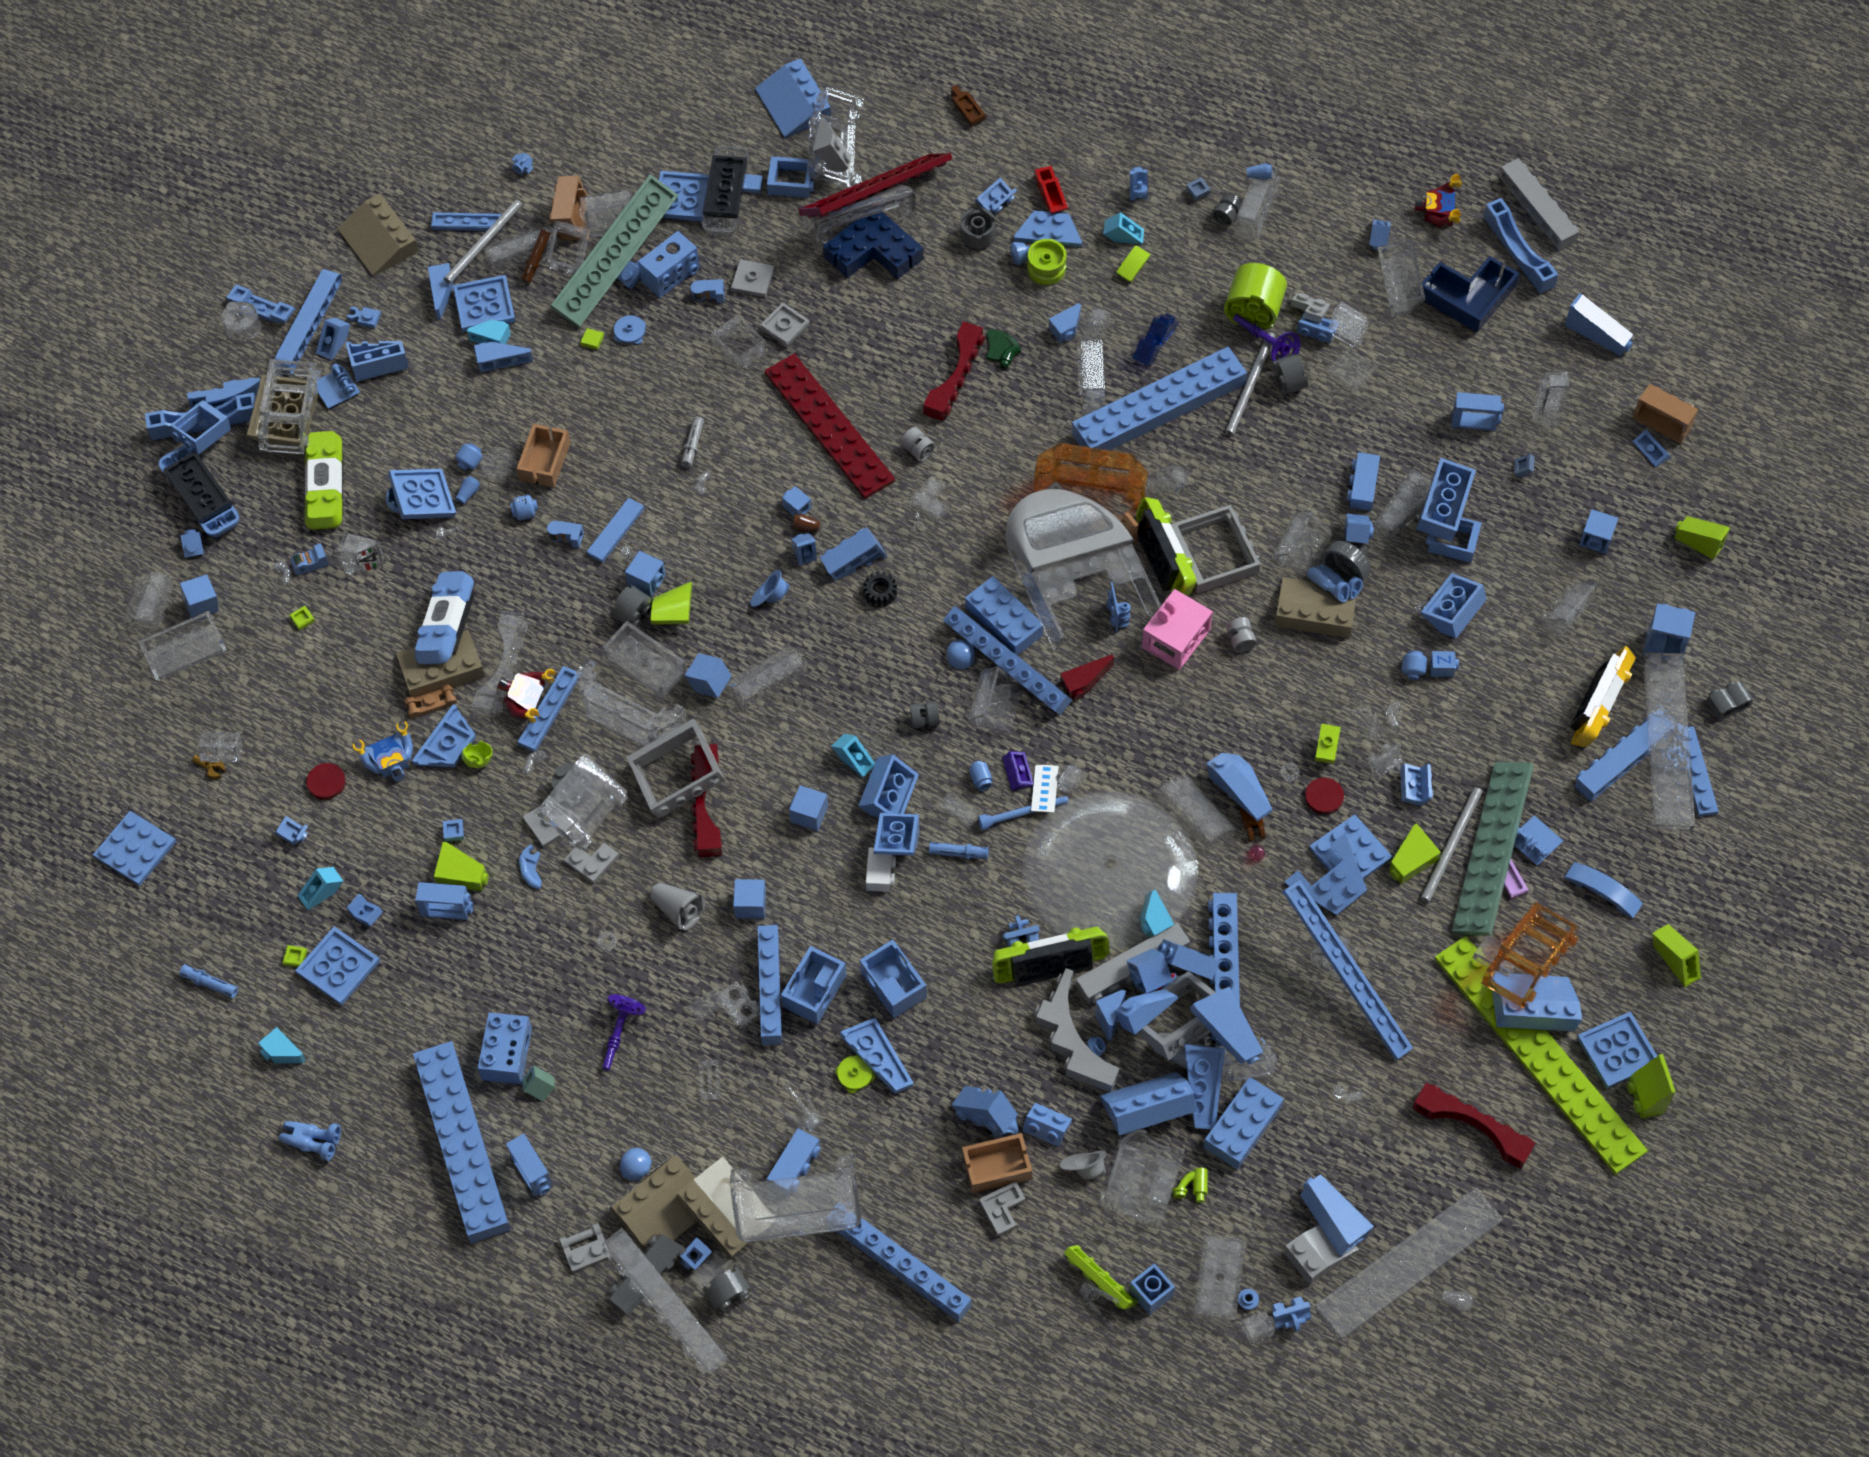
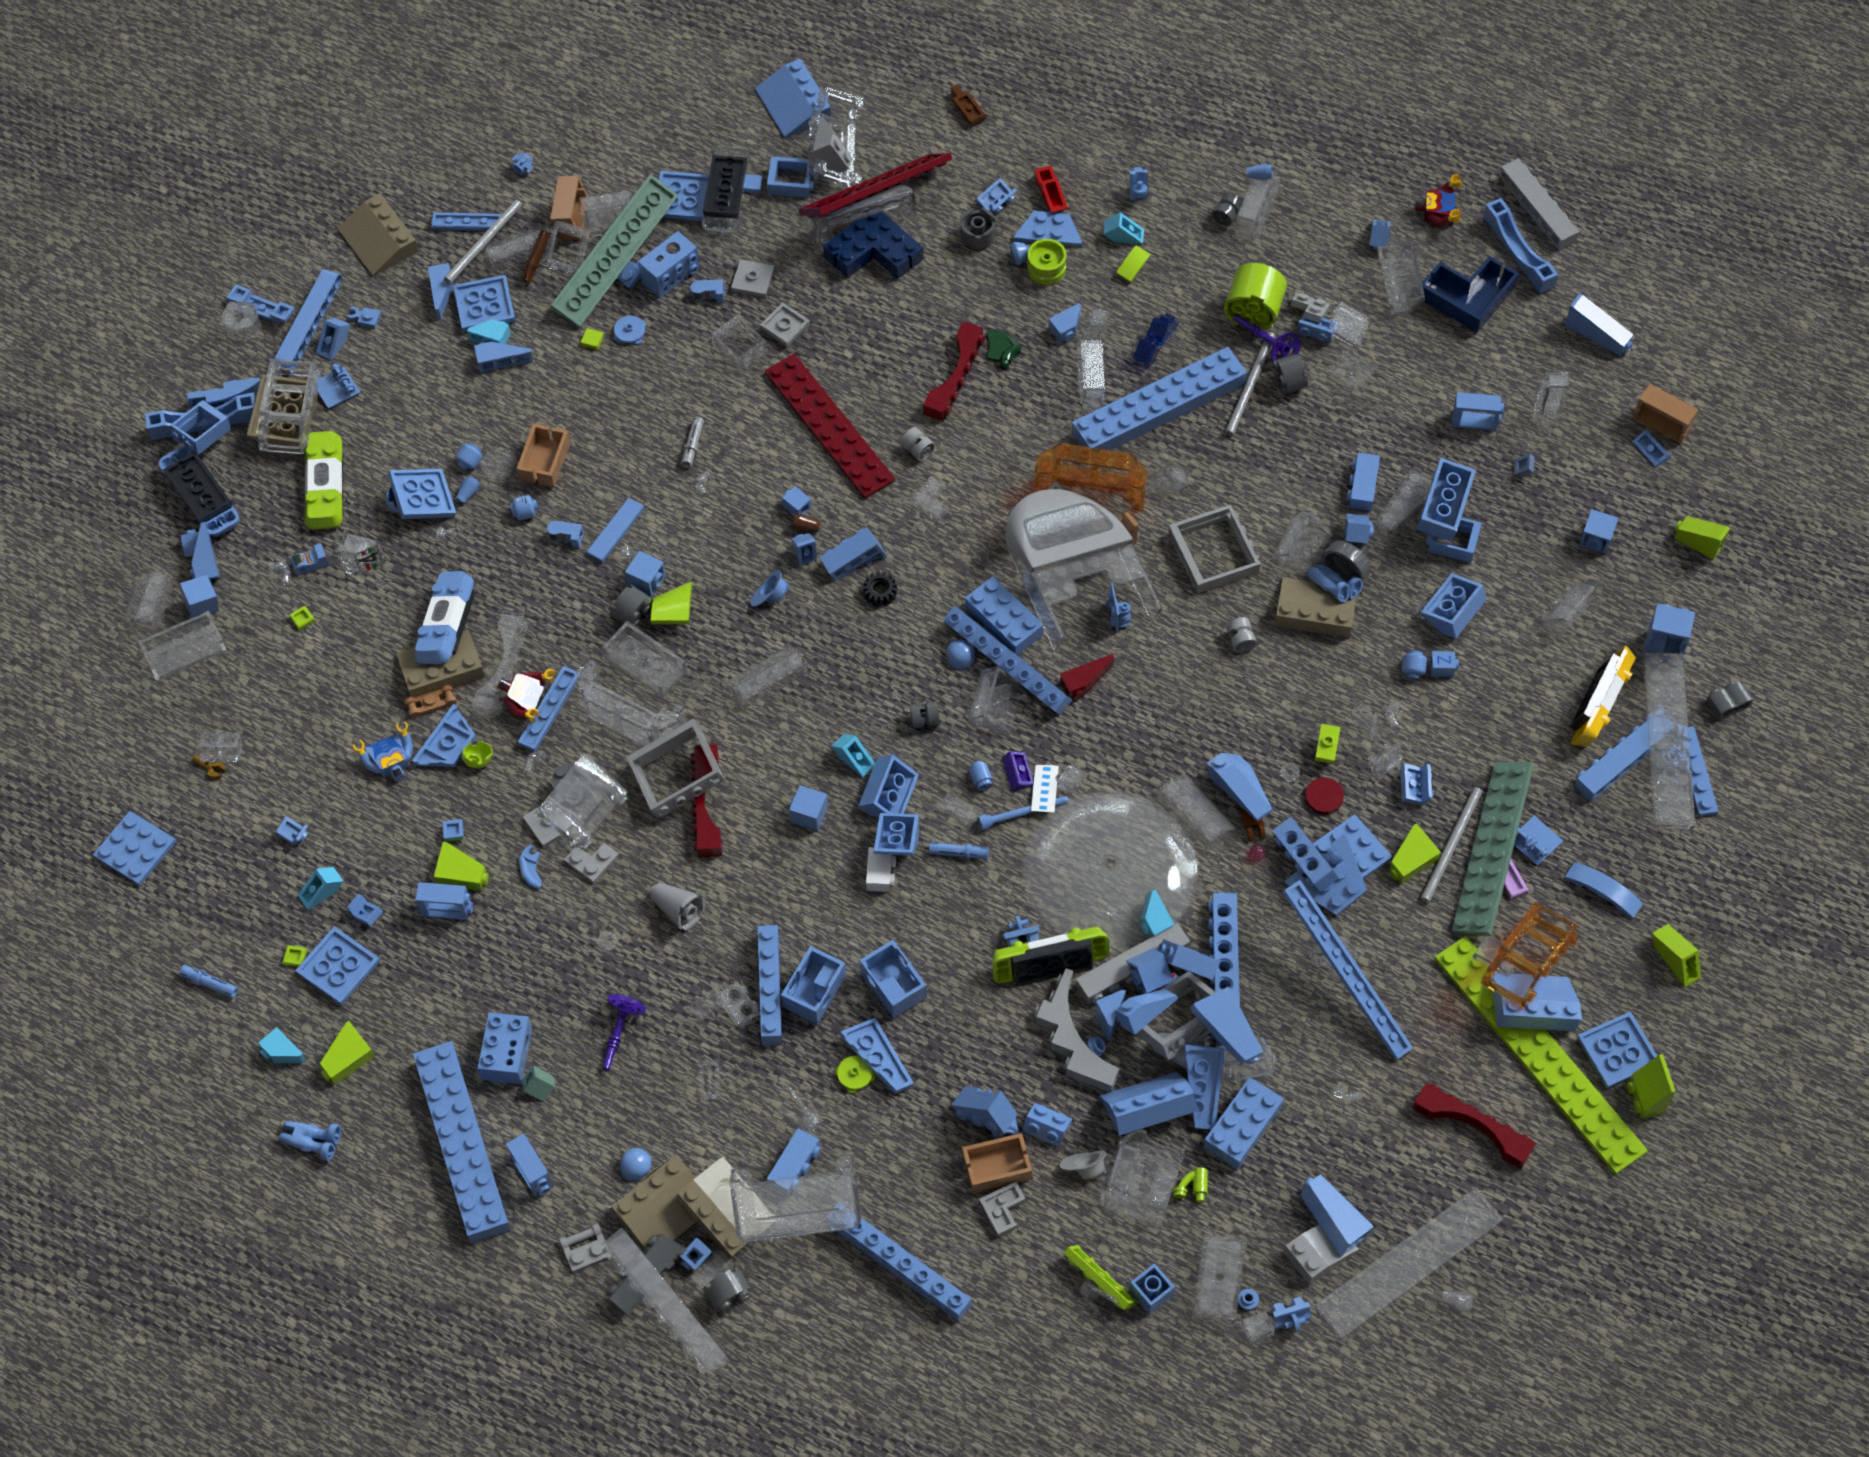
dark red tile [307,763,346,800] -> none
medium blue wedge [345,341,409,382] -> none
medium blue head [684,653,732,698] -> none
medium blue head [734,879,766,919] -> none
piece [1136,497,1196,596] -> none
bright pink piece [1142,589,1213,670] -> none
sand blue plate [1186,177,1211,201] -> none
none -> medium blue slope [190,522,220,581]
none -> lime slope [320,1021,374,1085]
none -> medium blue brick [1272,817,1338,892]

